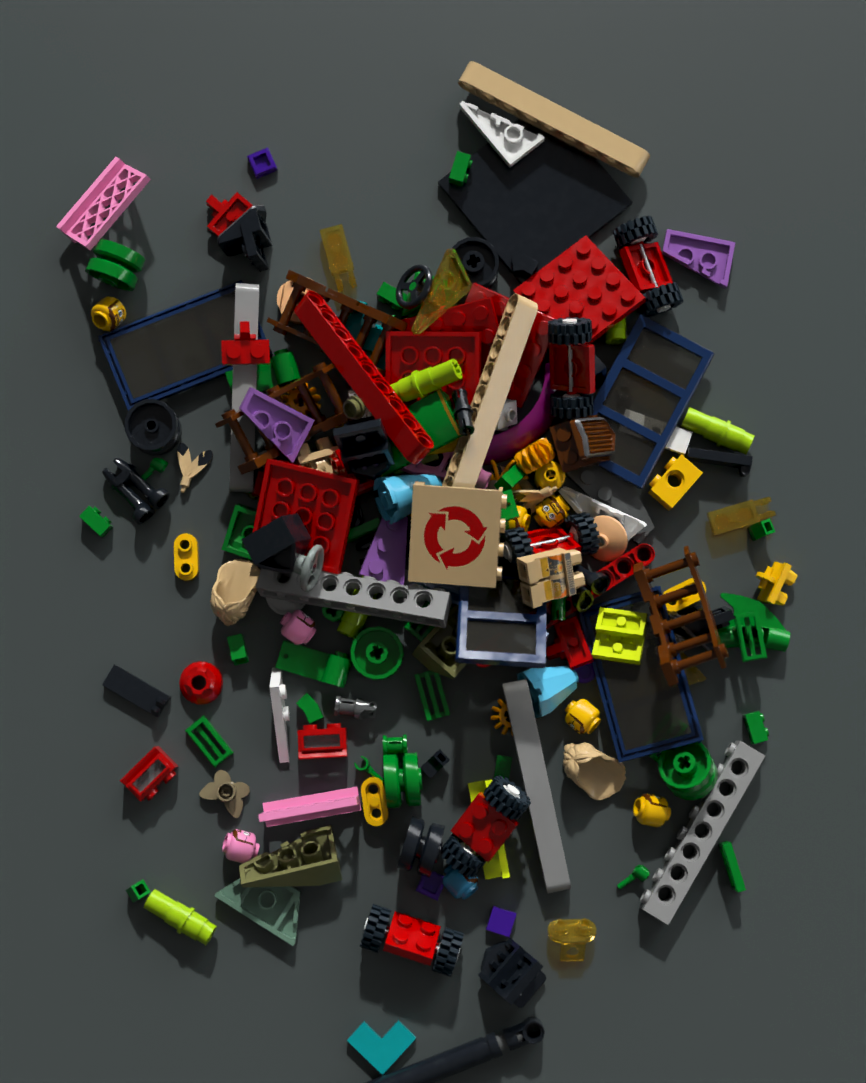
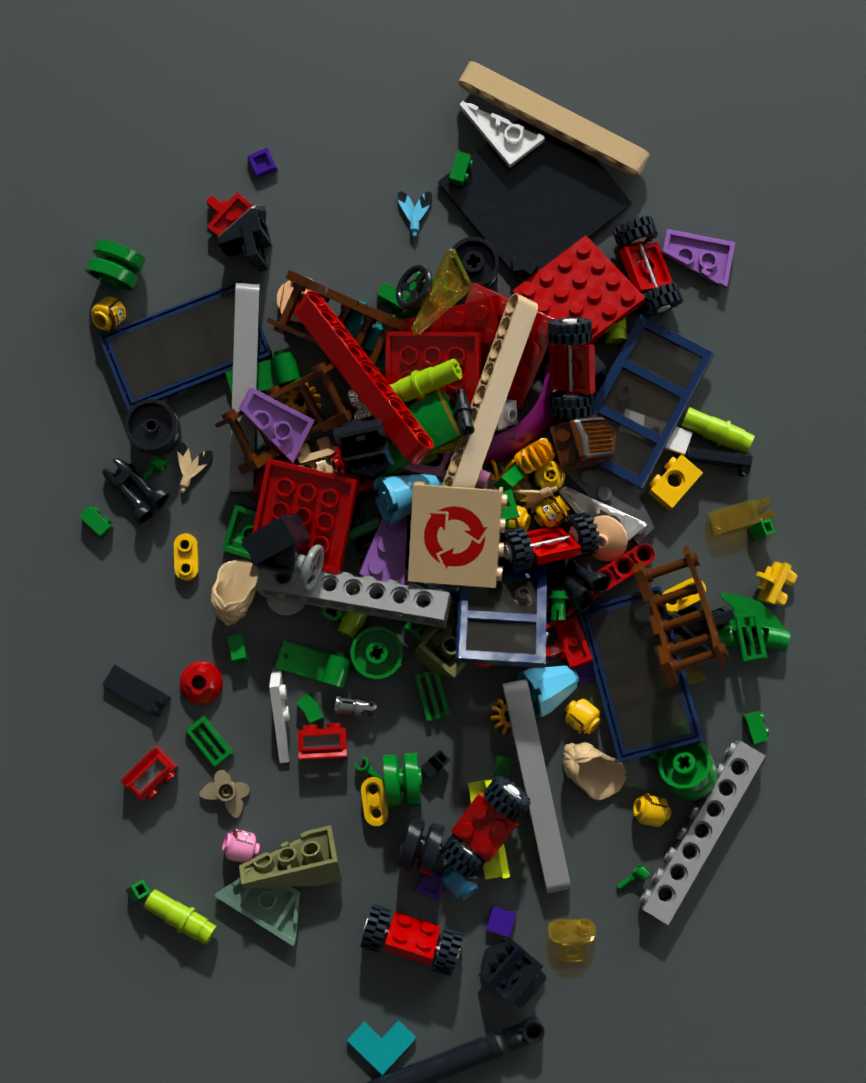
bright pink fence [56,157,151,251] -> none
red hinge [221,321,270,366] -> none
bright pink fence [258,786,362,827] -> none
bright pink head [280,610,316,645] -> none
clear yellow hinge [320,224,357,292] -> none
olive plate [343,396,365,420] -> none
green bush [383,734,408,755] -> none
tan hips [516,548,585,608] -> none
neon yellow slope [592,607,648,665] -> none
green tile [718,841,746,892] -> none
none -> medium azure piece [397,191,432,237]

